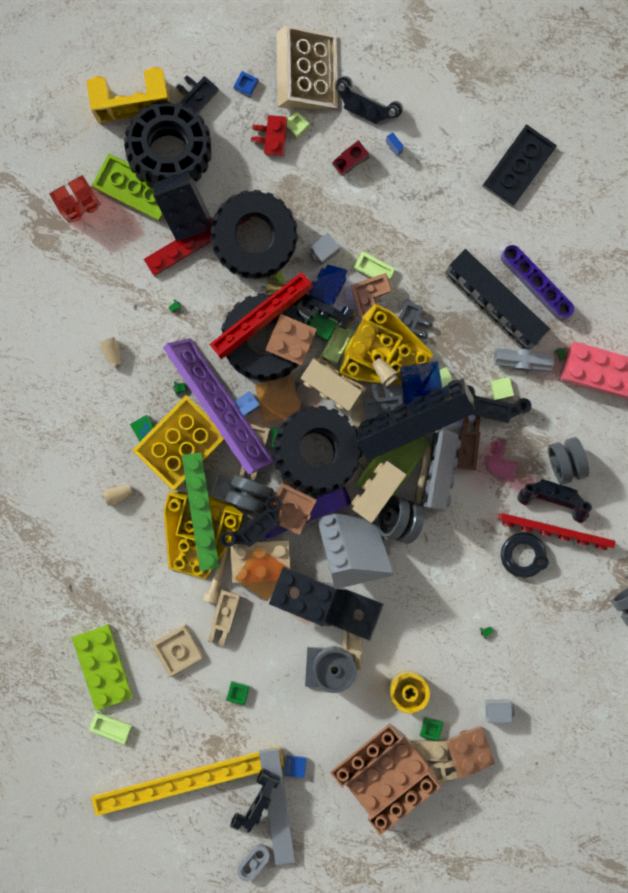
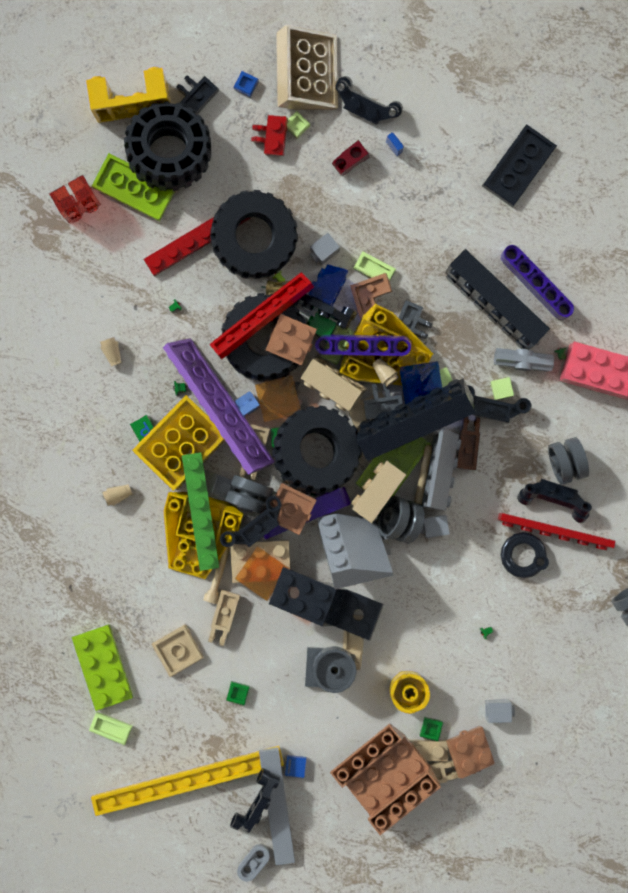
black brick [153,171,212,242] -> none
clear pink brick [484,438,518,481] -> none
none -> dark purple beam [315,335,412,356]
none -> light grey brick [420,515,449,538]

